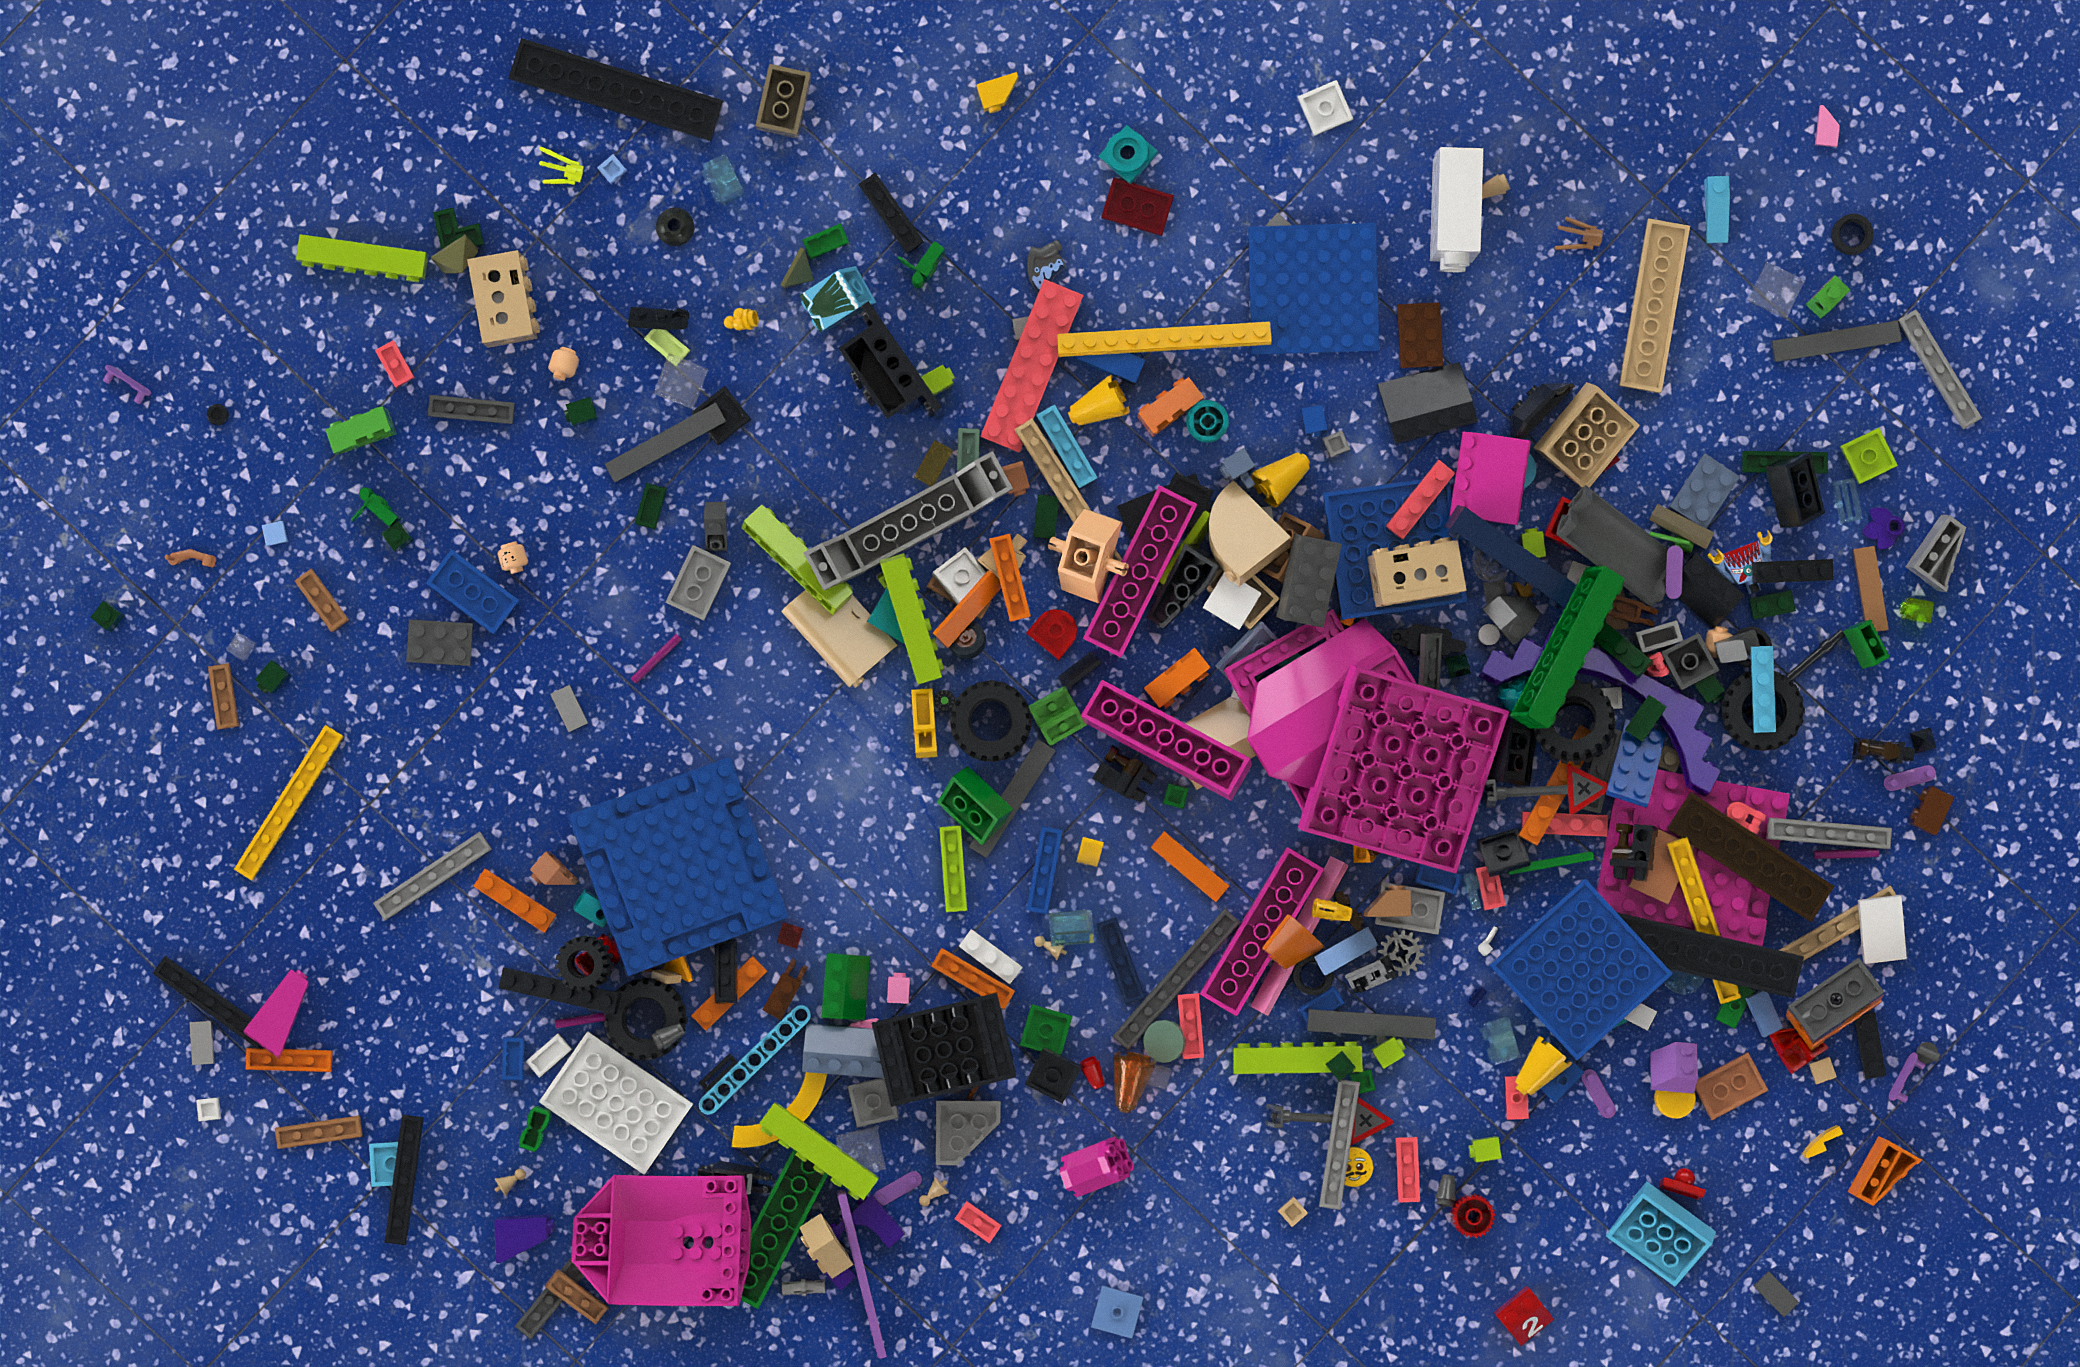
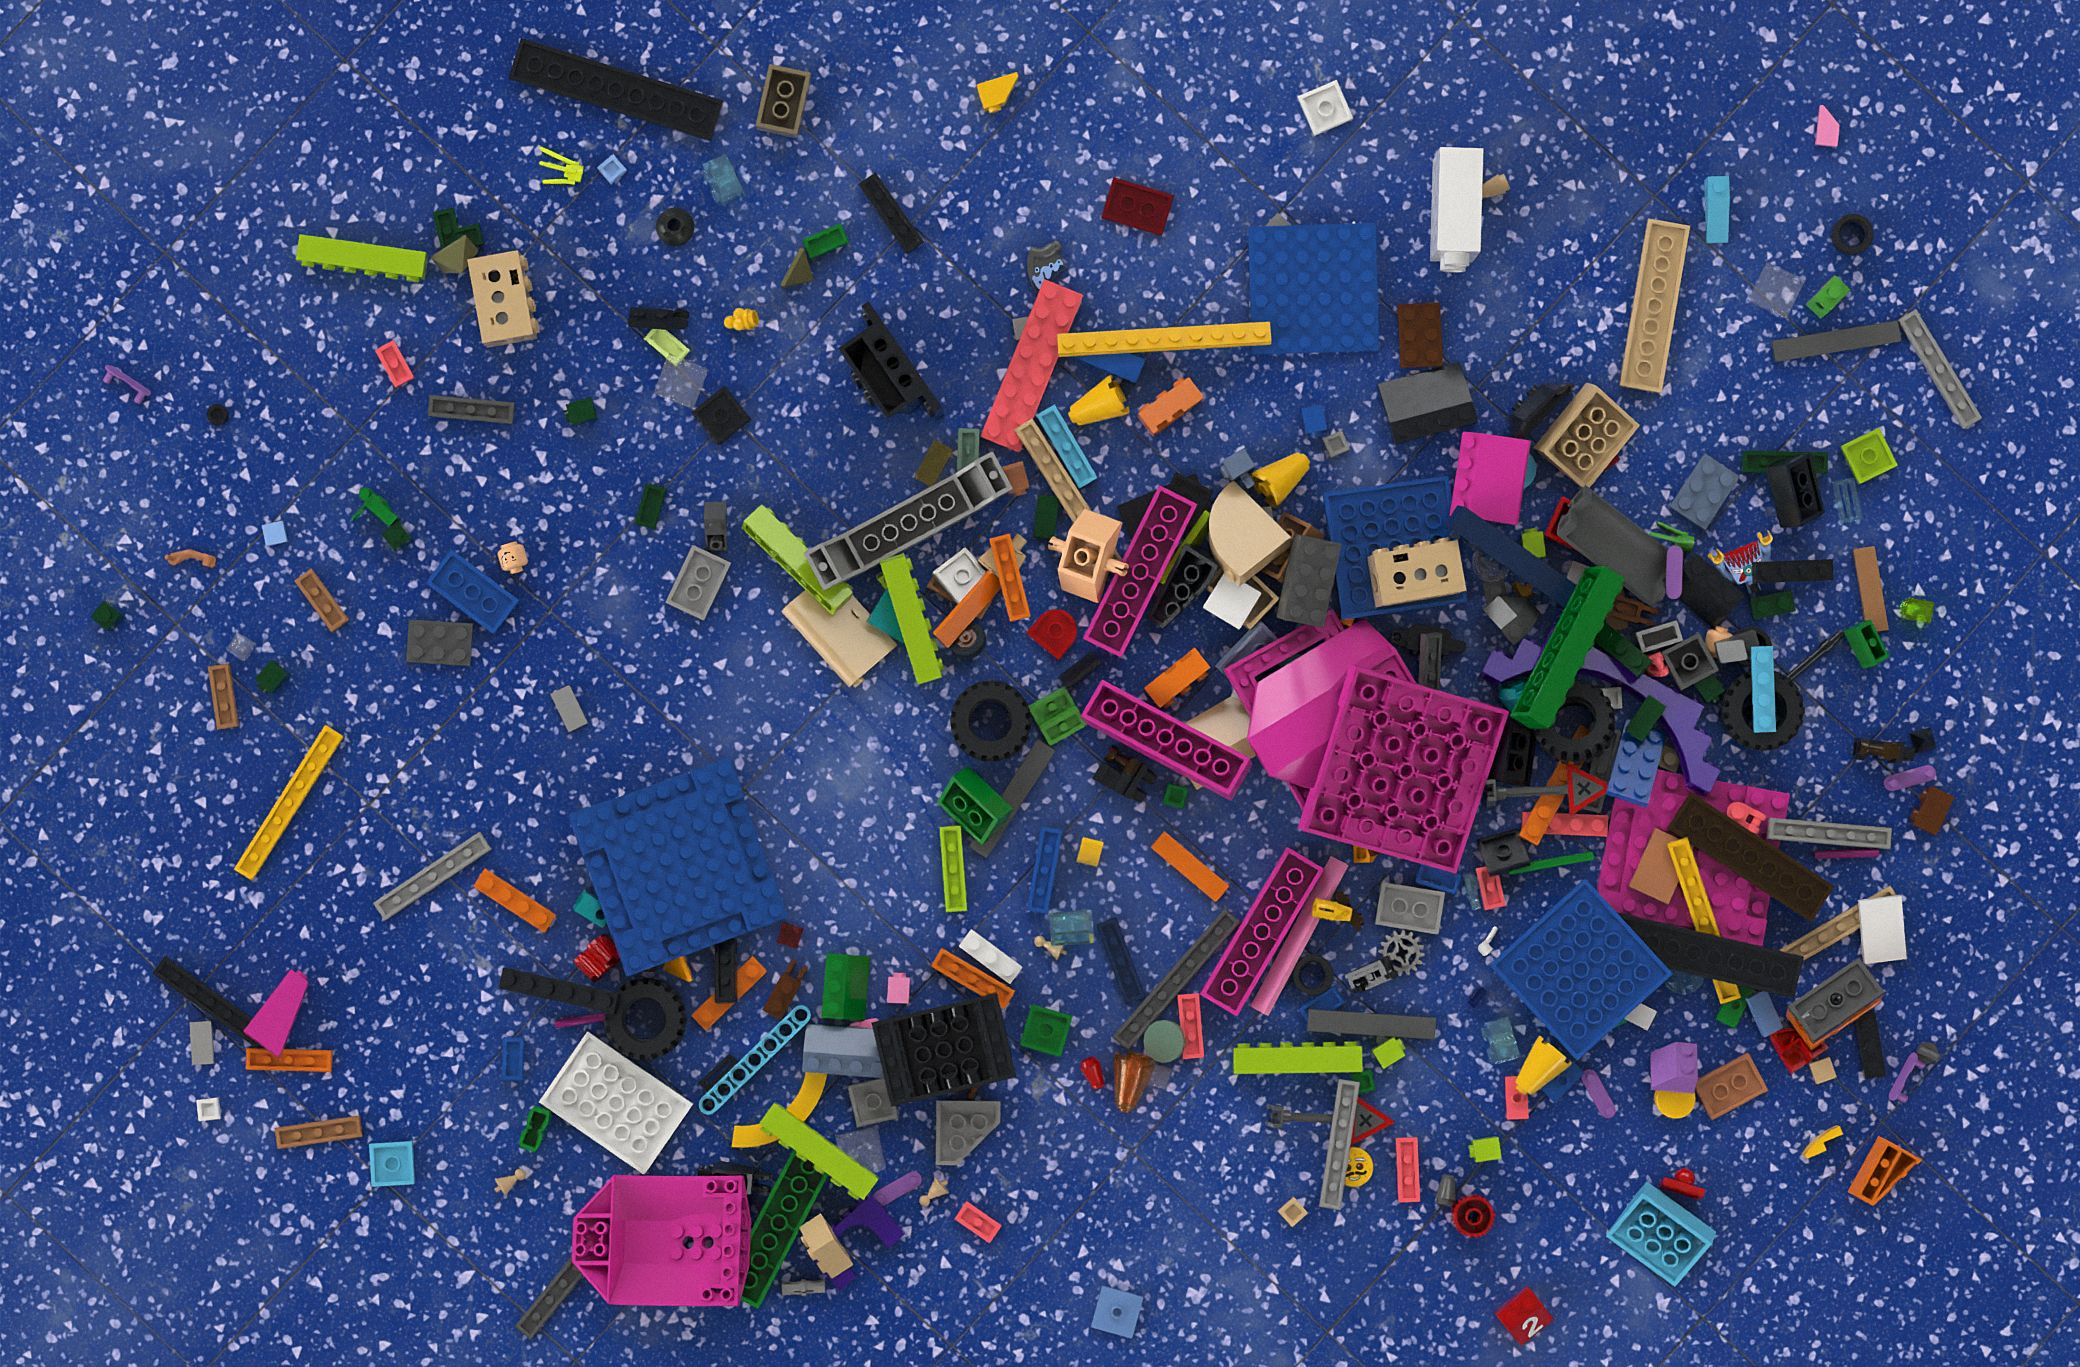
bright green wedge [325,406,397,455] -> none
black tile [384,1114,424,1245] -> none
dark purple slope [494,1214,555,1263] -> none
white tile [525,1033,572,1078] -> none
nougat slope [530,851,580,885] -> none
medium nougat tile [545,1269,609,1324] -> none
light nougat head [548,347,579,380] -> none
black tyre [555,935,614,991] -> none
dark grey tile [605,403,727,483] -> none
magenta bar [631,634,682,684] -> none
tan tile [651,969,682,984] -> none
dark grey cone [651,1023,685,1050] -> none
slope [799,266,876,332] -> none
medium lavender tile [837,1189,887,1359] -> none
green piece [898,241,945,289] -> none
yellow slope [911,688,938,758] -> none
lime brick [921,365,955,396] -> none
black tile [934,690,955,711] -> none
black tile [1025,1047,1082,1104] -> none
dark pink brick [1060,1136,1134,1197] -> none
teal piece [1098,125,1159,185] -> none
teal cone [1186,400,1229,443] -> none
orange slope [1262,914,1324,970] -> none
light blue tile [1314,927,1378,975] -> none
dark green brick [1326,1051,1356,1082] -> none
medium nougat slope [1363,885,1411,917] -> none
coral plate [1385,460,1455,540] -> none
plate [1445,654,1471,678] -> none
white tile [1478,624,1500,645] -> none
medium nougat plant [1555,217,1603,250] -> none
black hips [1610,823,1658,881] -> none
dark tan tile [1649,504,1714,549] -> none
dark grey tile [1753,1271,1799,1317] -> none
dark purple plate [1862,507,1905,549] -> none
light grey wedge [1905,515,1966,592] -> none

